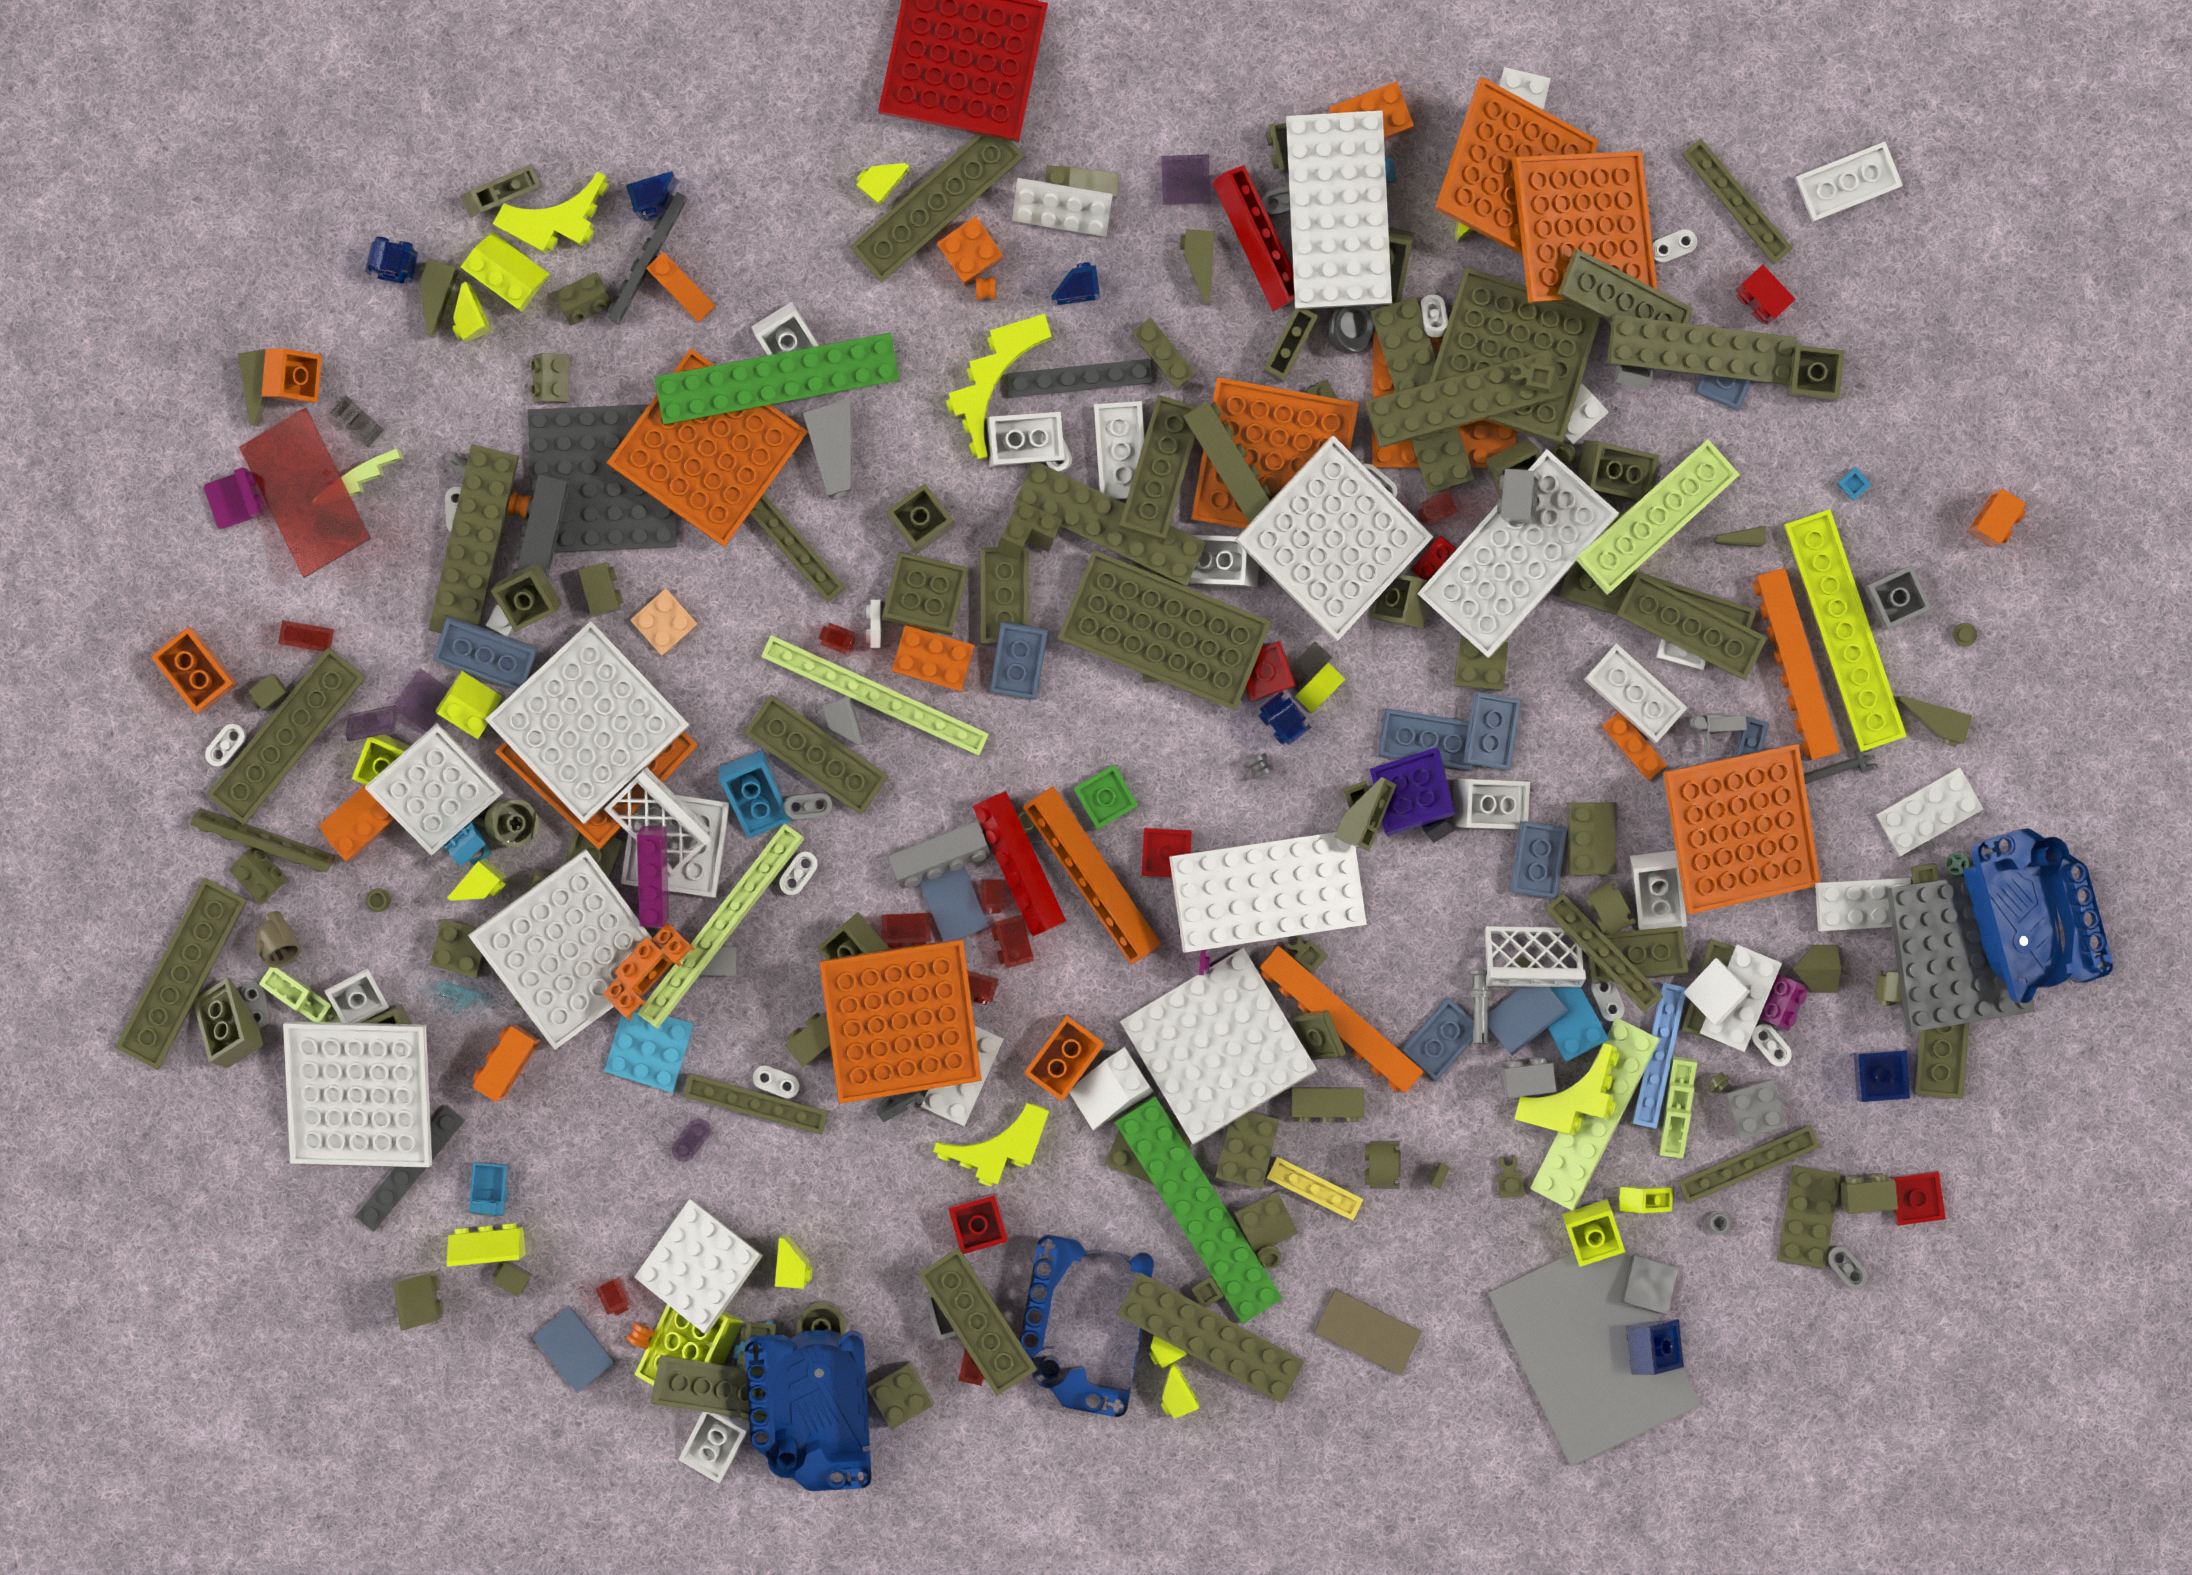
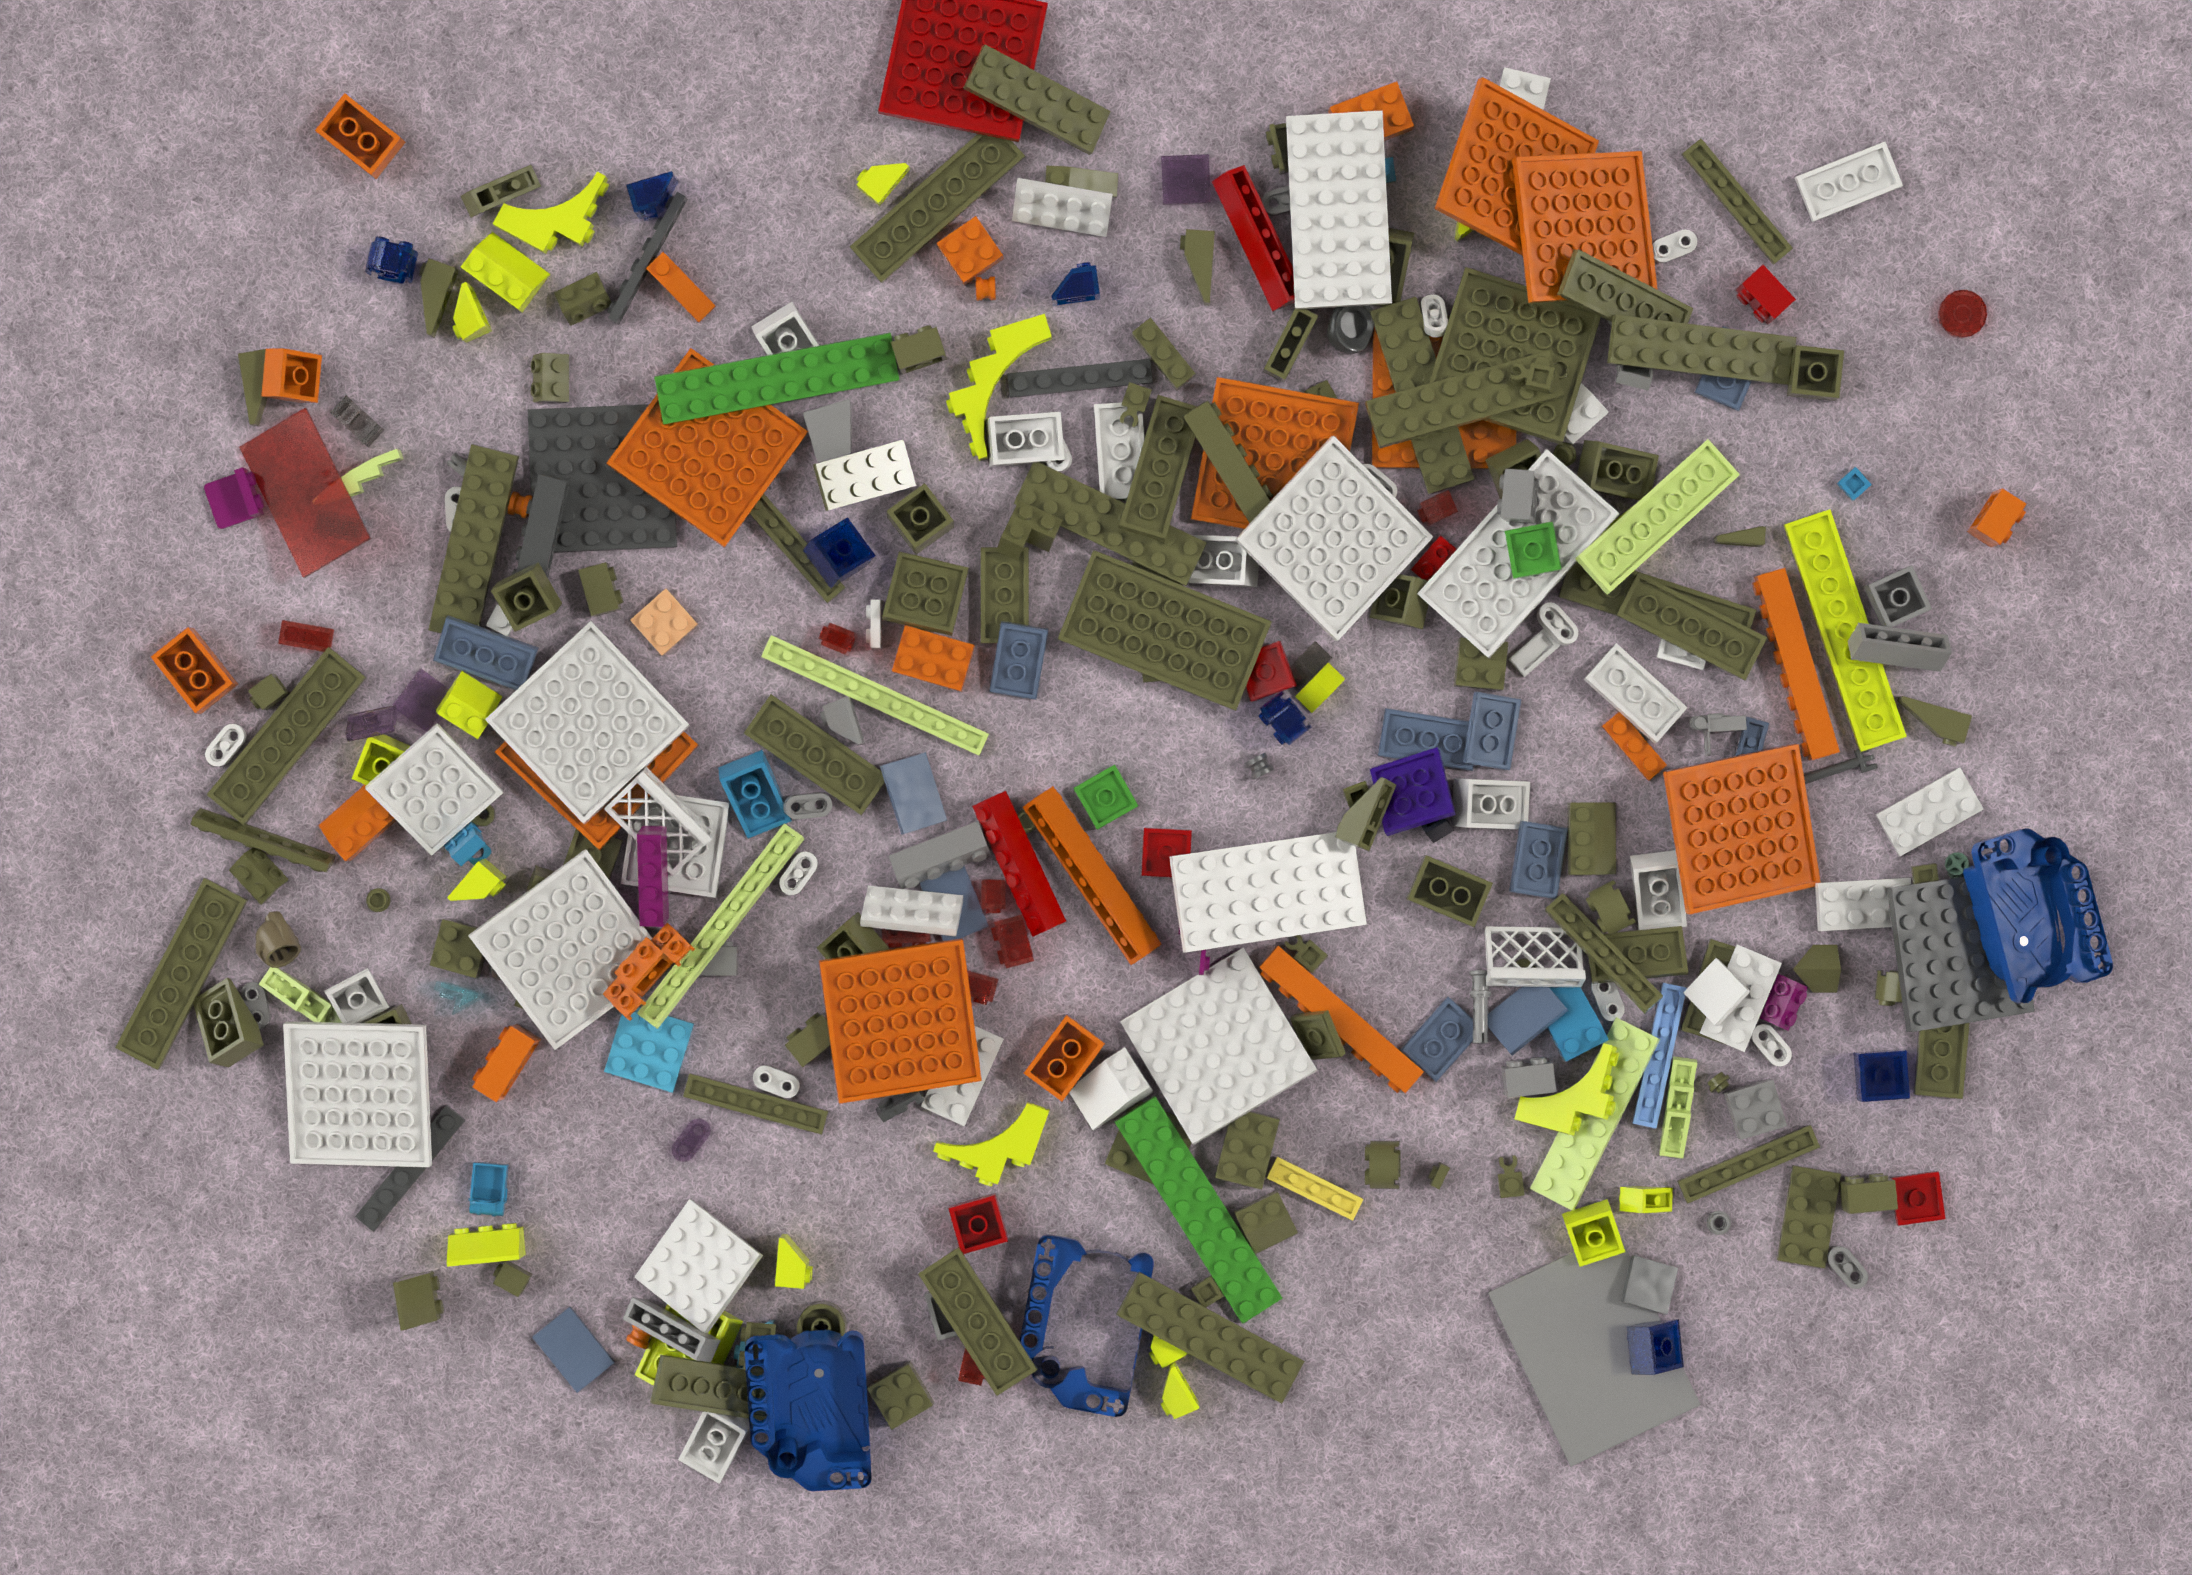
olive brick [485,798,539,848] -> none
clear red brick [595,1276,632,1316] -> none
olive plate [1257,1245,1281,1269] -> none
olive brick [1291,1087,1364,1122] -> none
dark tan tile [1314,1289,1422,1375] -> none
olive plate [1952,623,1977,647] -> none
none -> orange brick [315,93,406,179]
none -> light grey brick [623,1297,721,1362]
none -> clear blue brick [803,517,876,588]
none -> plate [813,440,916,511]
none -> white plate [860,885,963,936]
none -> sand blue tile [880,752,947,835]
none -> olive brick [891,325,948,375]
none -> olive plate [963,45,1111,155]
none -> olive plate [1120,382,1152,428]
none -> olive brick [1406,855,1493,927]
none -> bright green plate [1505,522,1562,579]
none -> white tile [1508,628,1560,677]
none -> white plate [1537,602,1578,646]
none -> light grey brick [1848,623,1952,672]
none -> clear red tile [1938,290,1987,338]

